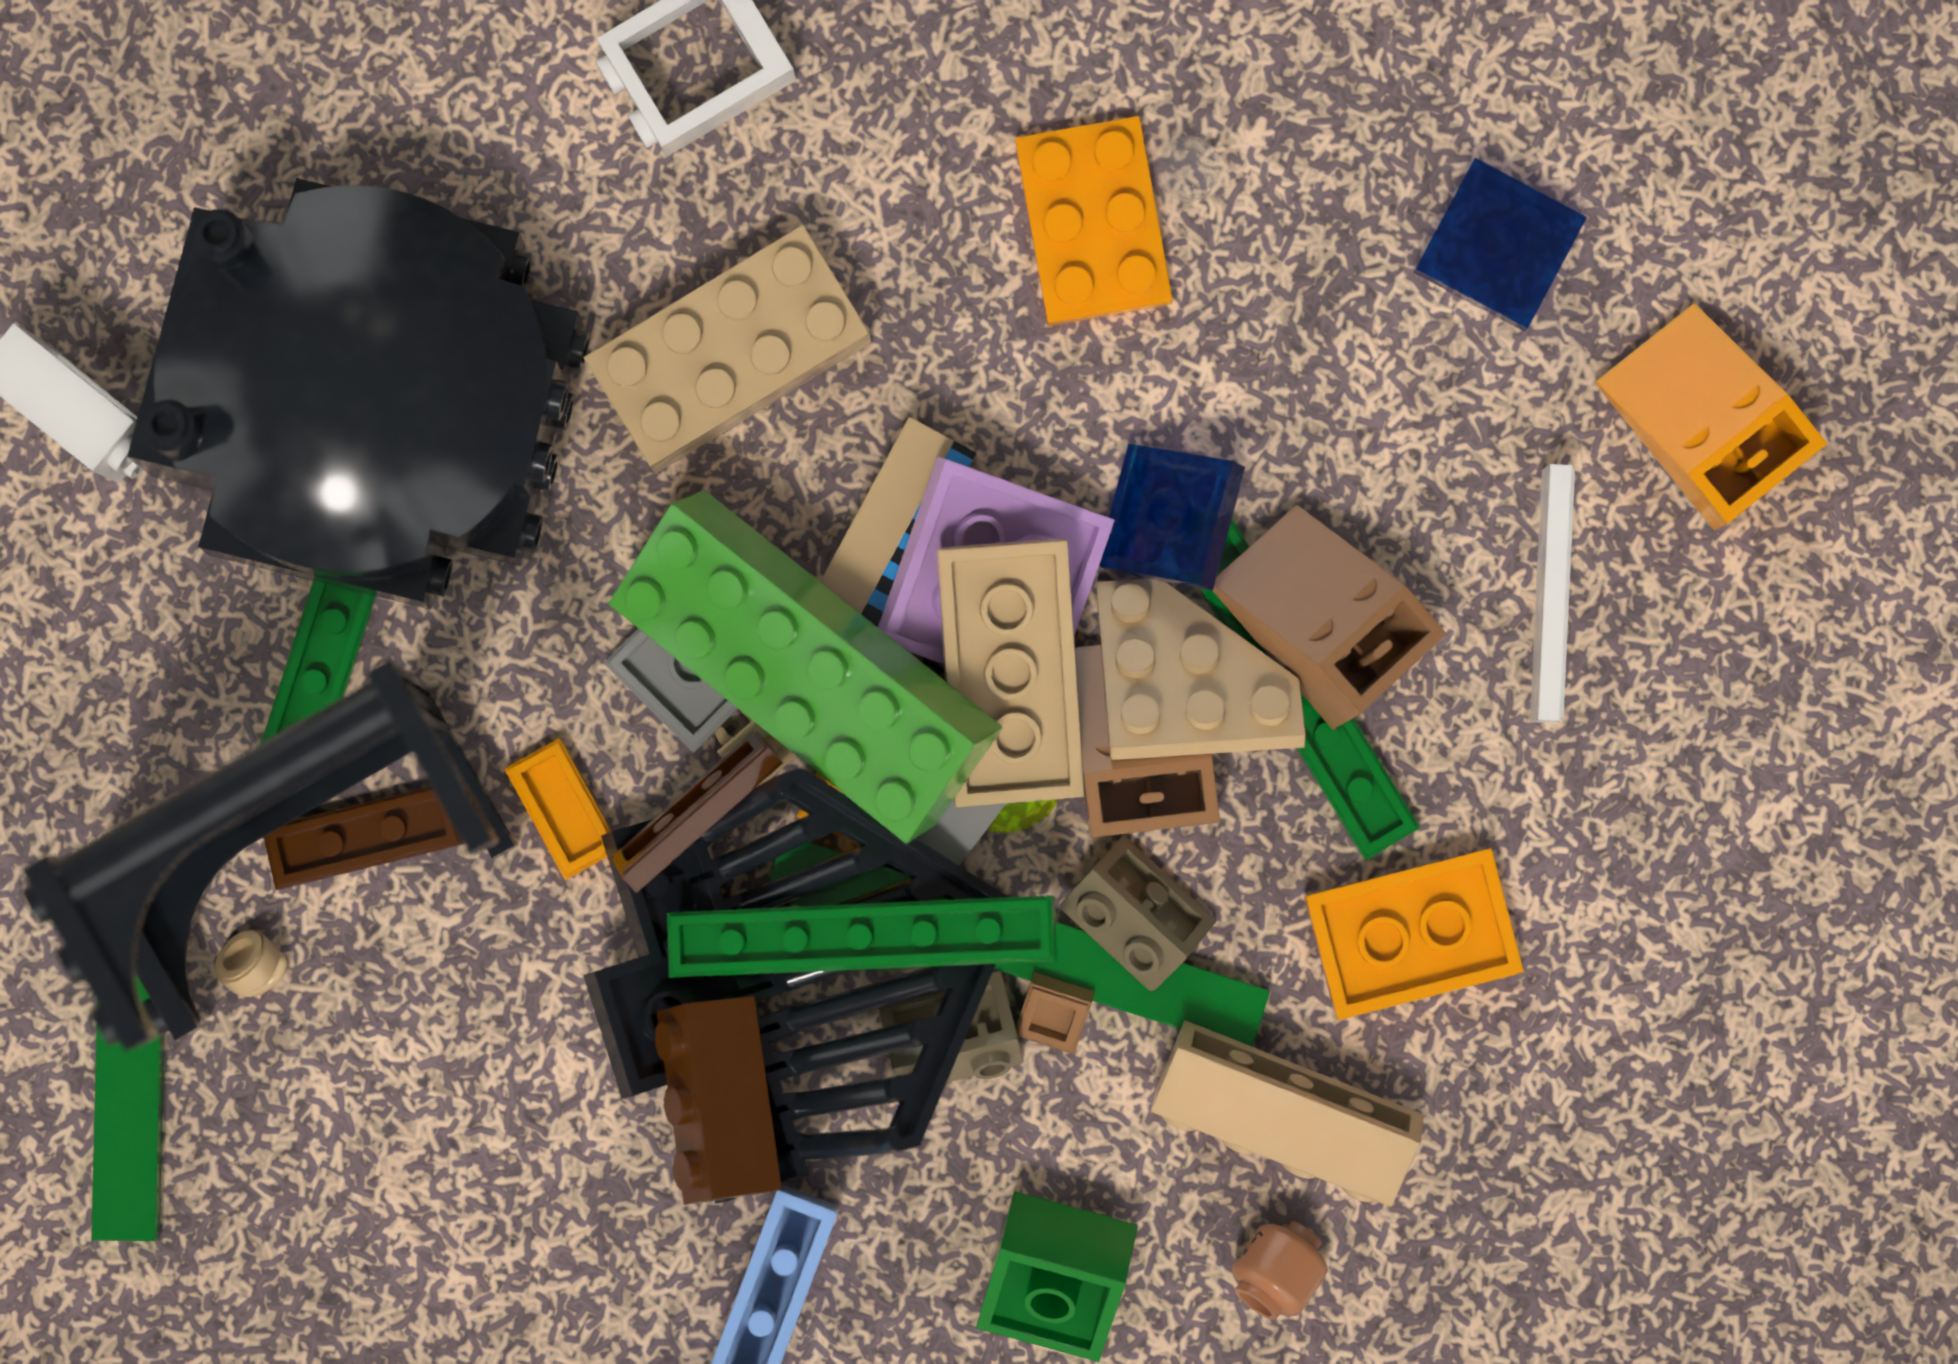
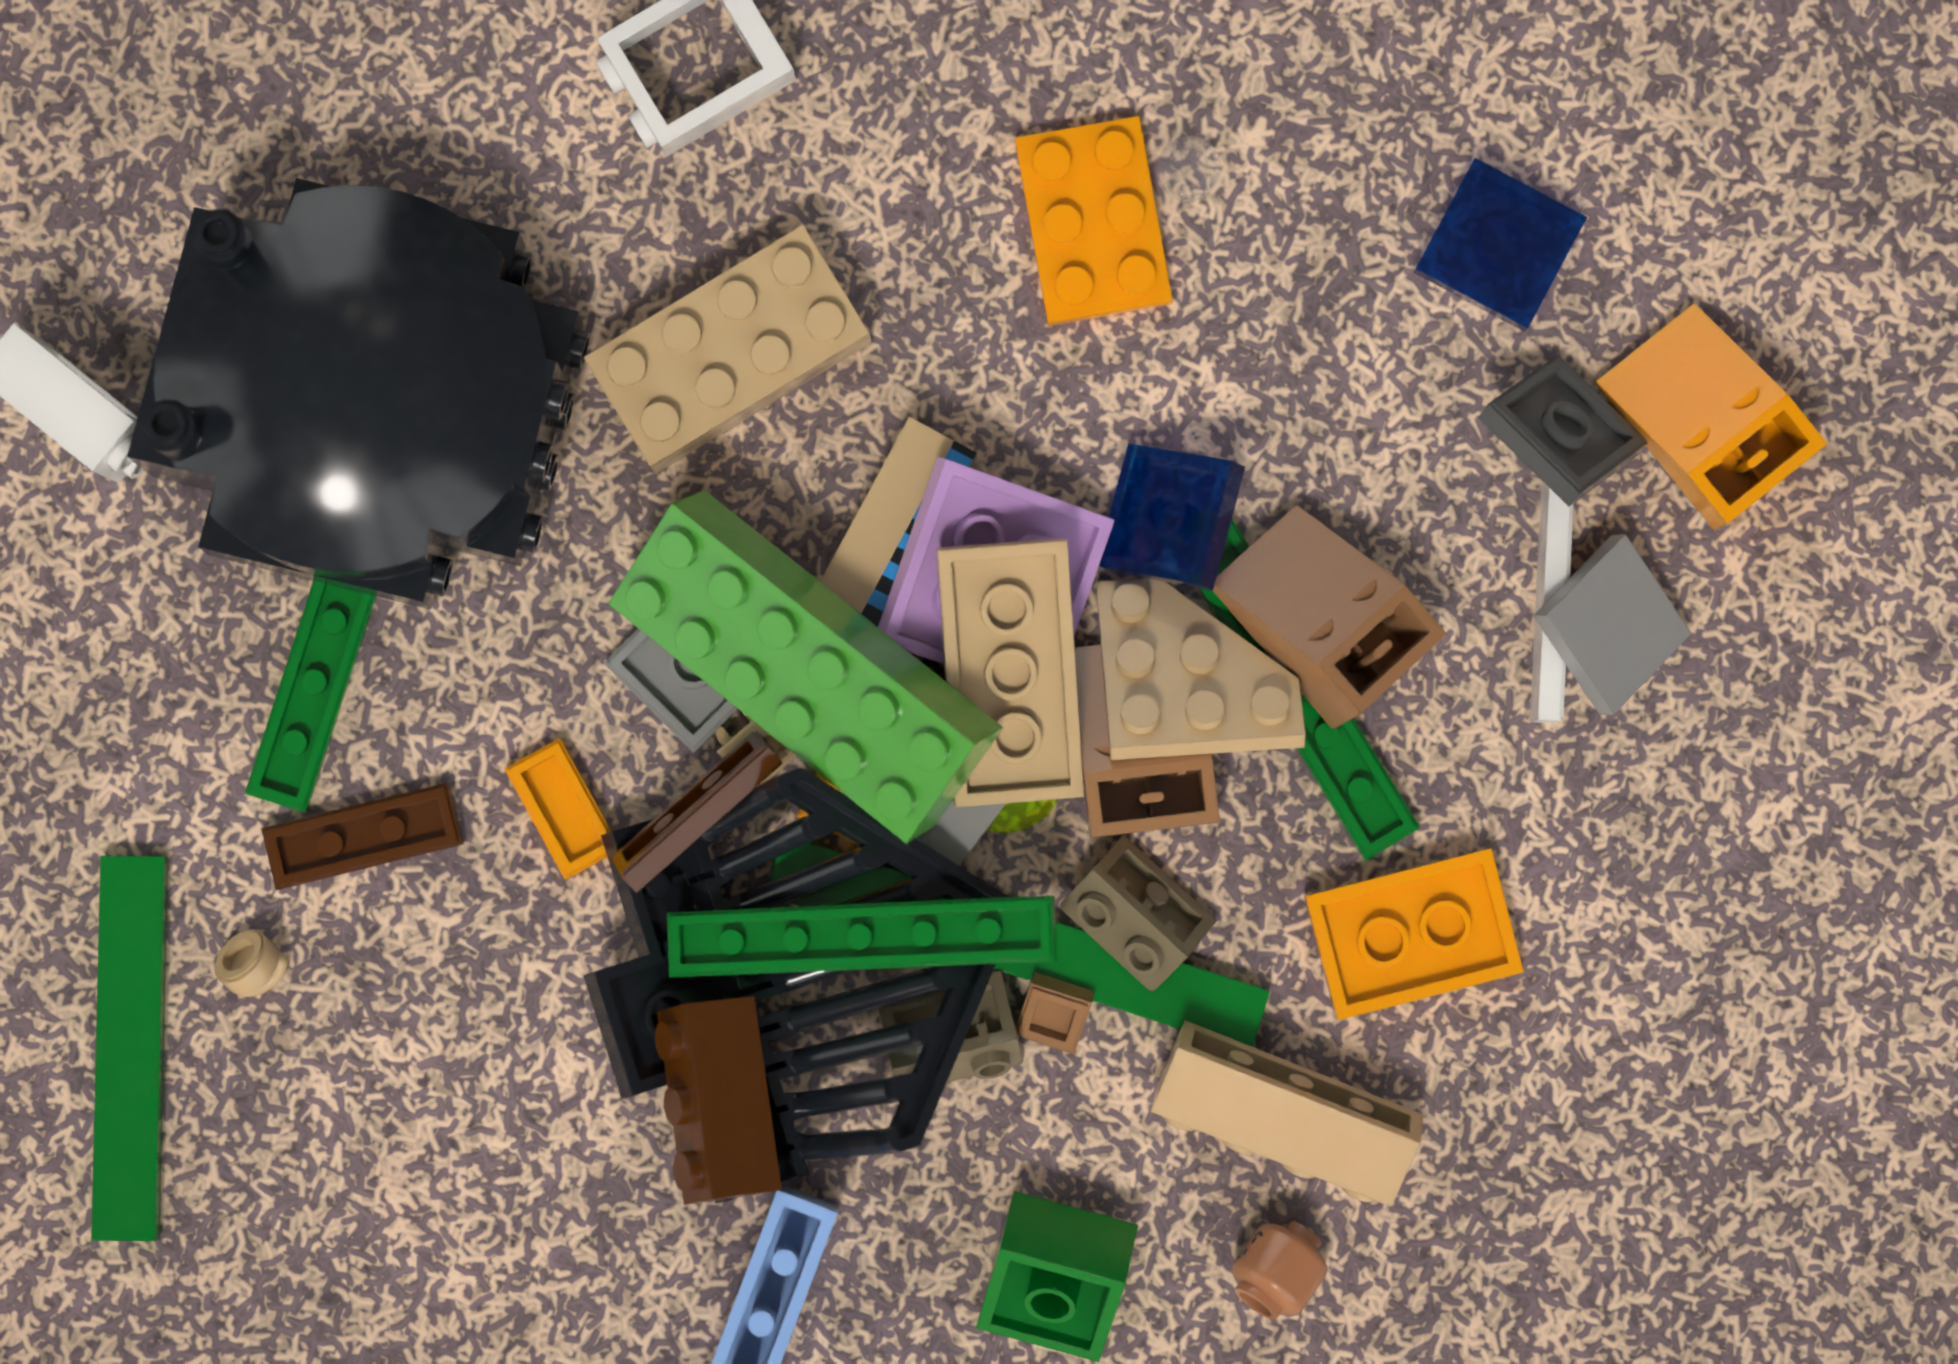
black arch [20,659,518,1052] -> none
none -> dark grey tile [1478,355,1648,507]
none -> light grey tile [1533,534,1691,715]

